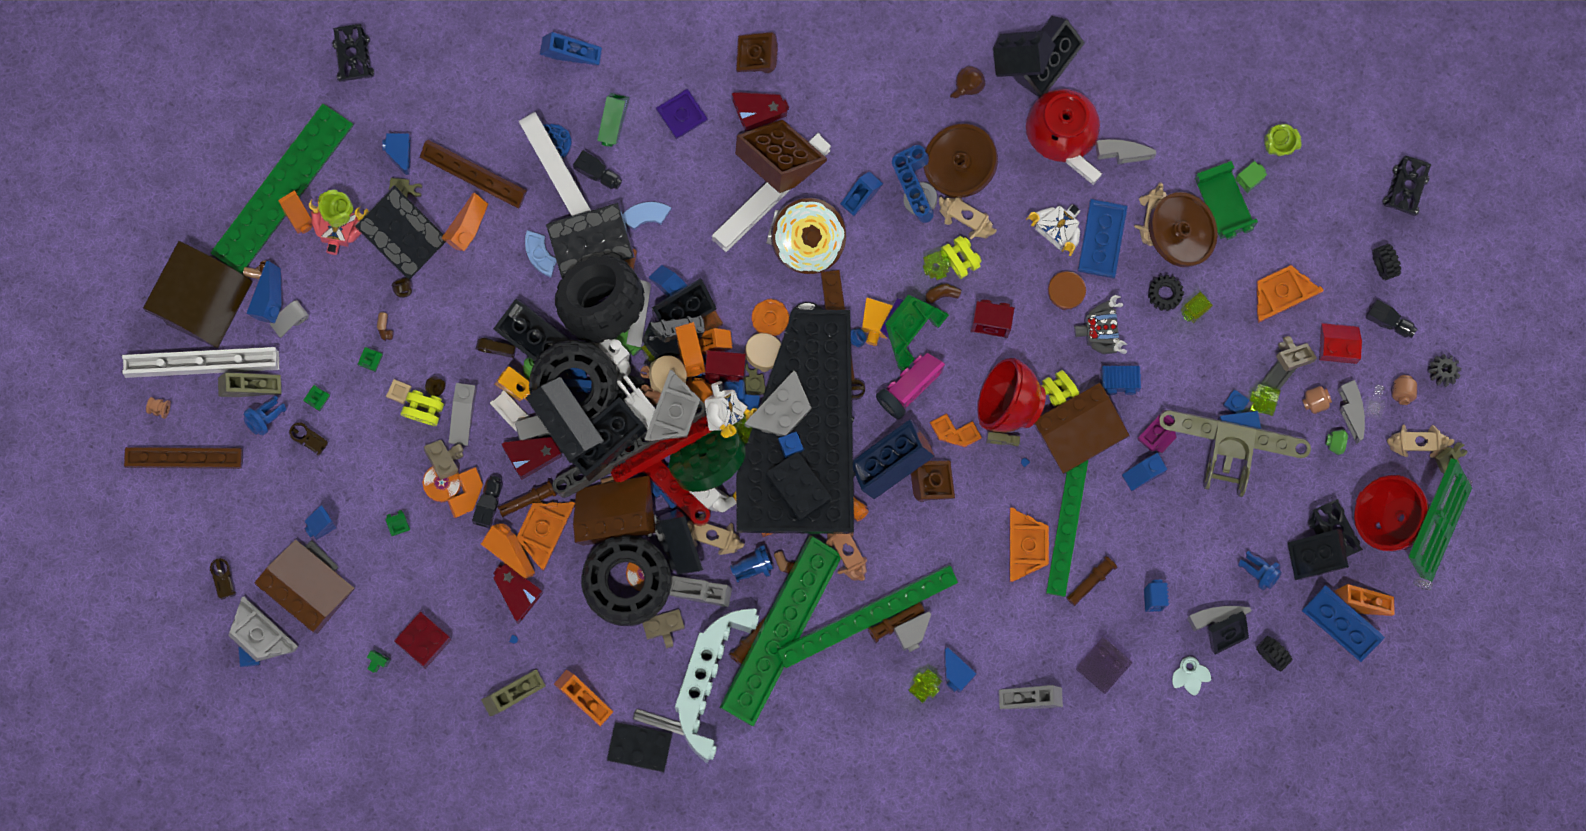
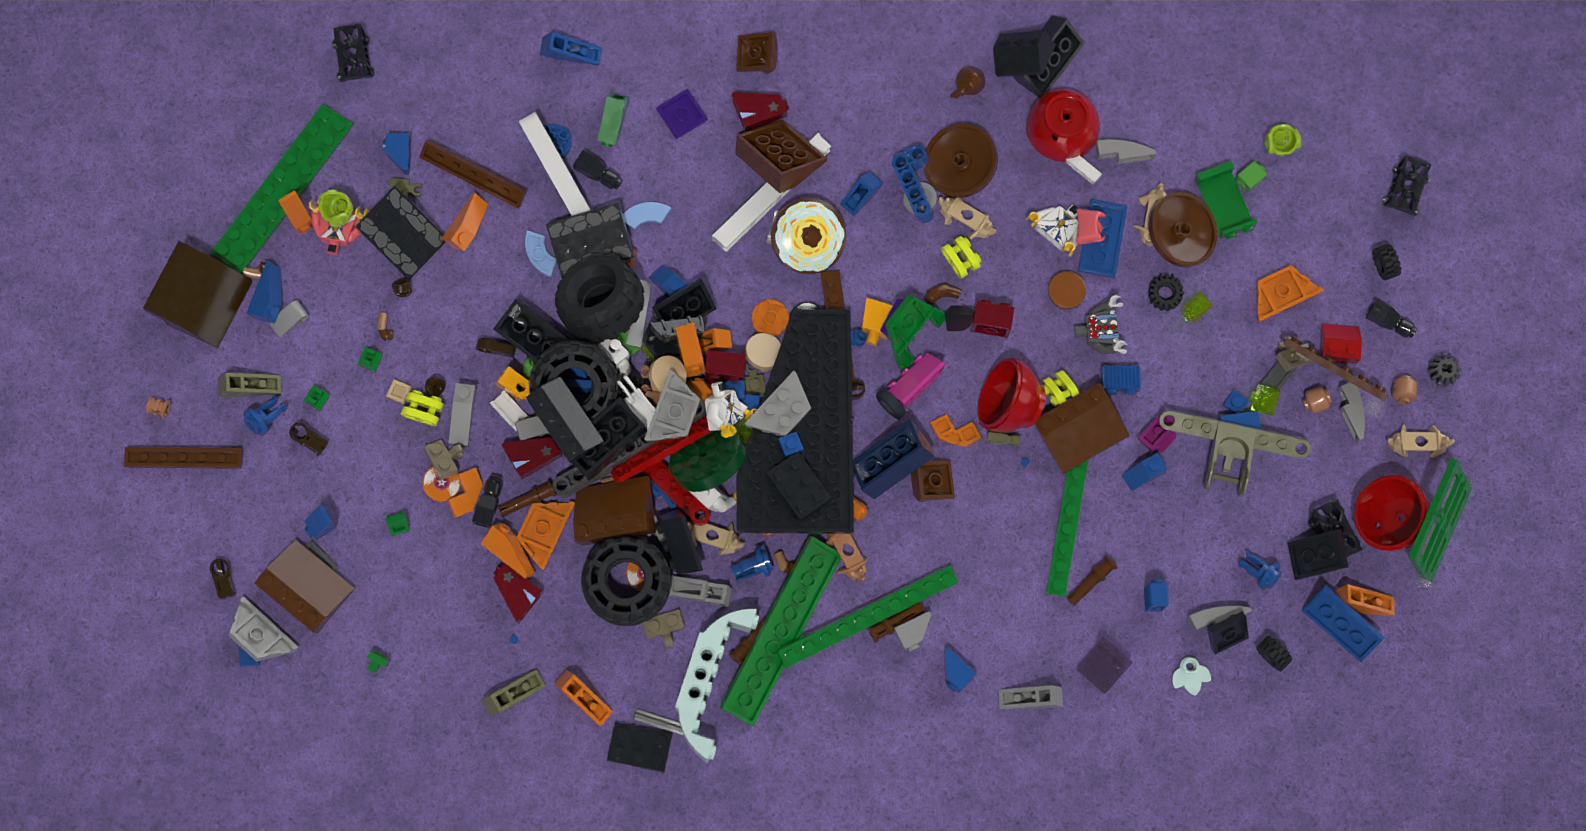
white tile [122,347,279,378] -> none
dark red brick [394,612,451,669] -> none
clear orange plate [703,311,723,331] -> none
clear neon green brick [908,669,943,703] -> none
clear neon green brick [923,250,952,280] -> none
orange wing [1009,508,1049,582] -> none
bright green cone [1325,430,1348,455] -> none
olive plate [1435,442,1468,474] -> none
none -> black brick [945,306,974,331]
none -> coral hair [1076,208,1106,245]
none -> reddish brown plate [1283,336,1388,402]

